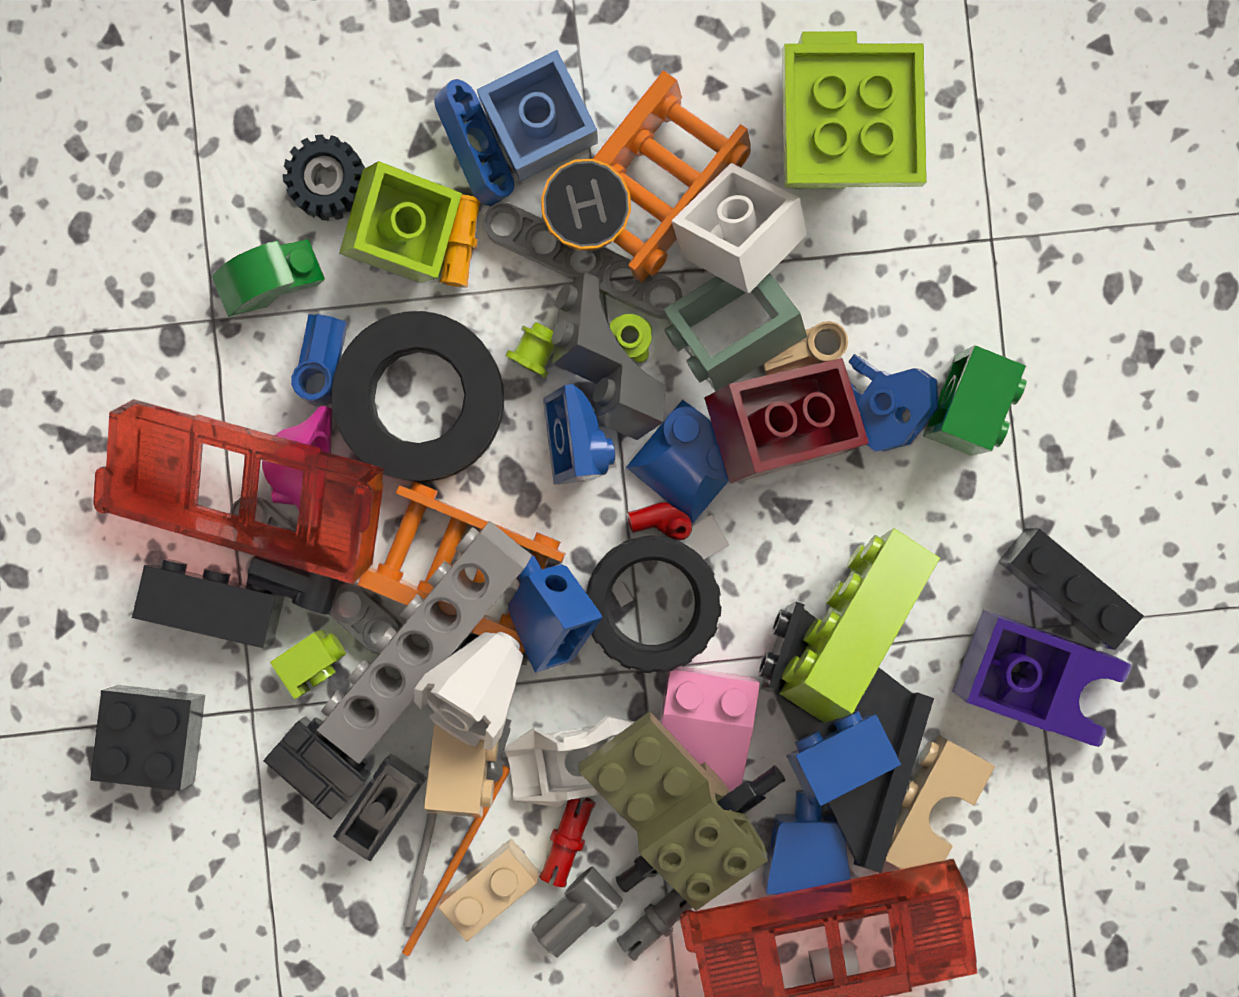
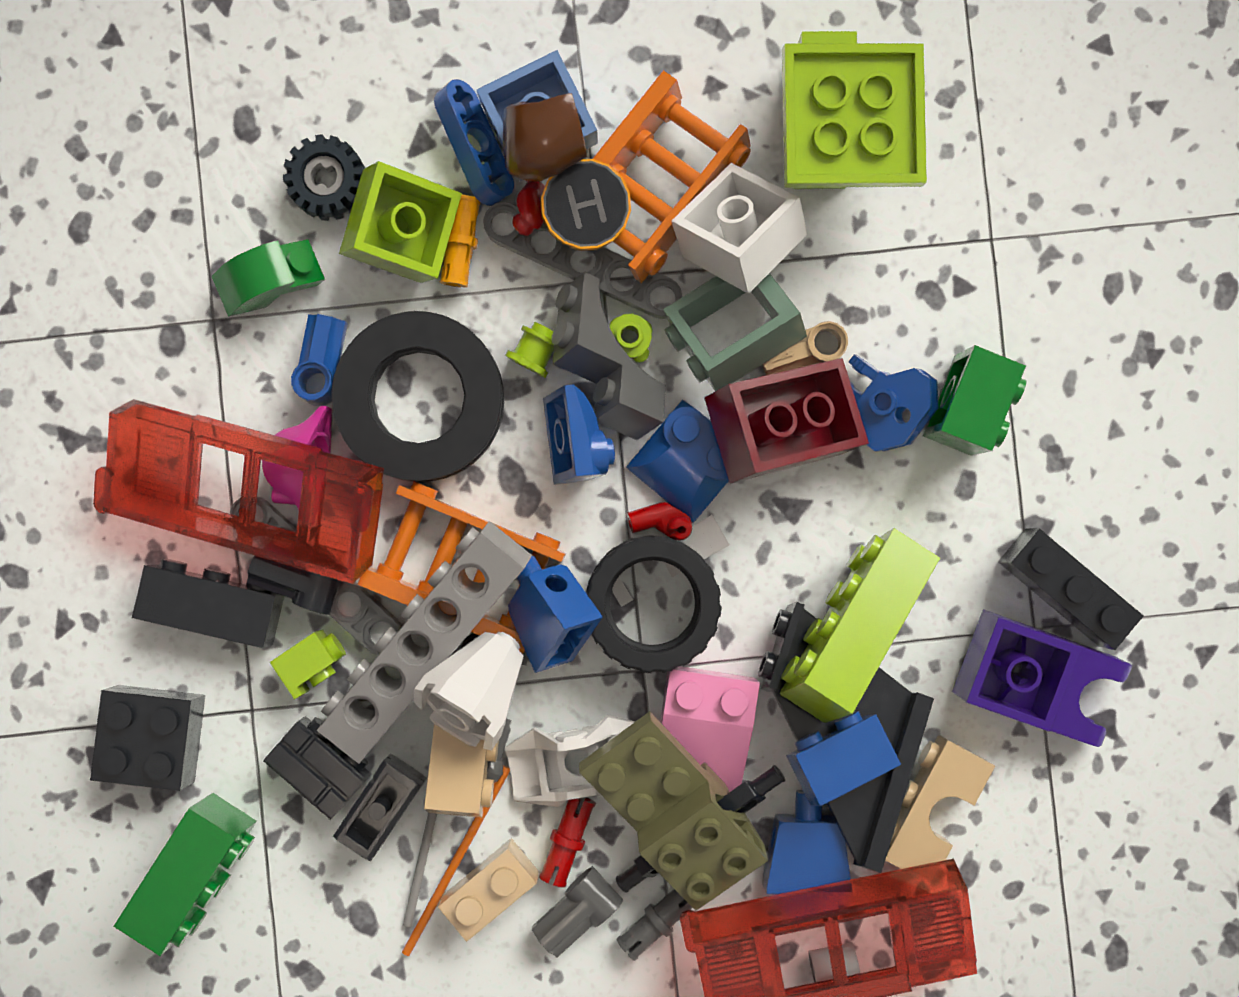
none -> green brick [113,793,257,956]
none -> reddish brown piece [503,93,587,181]
none -> red arm [512,181,545,236]

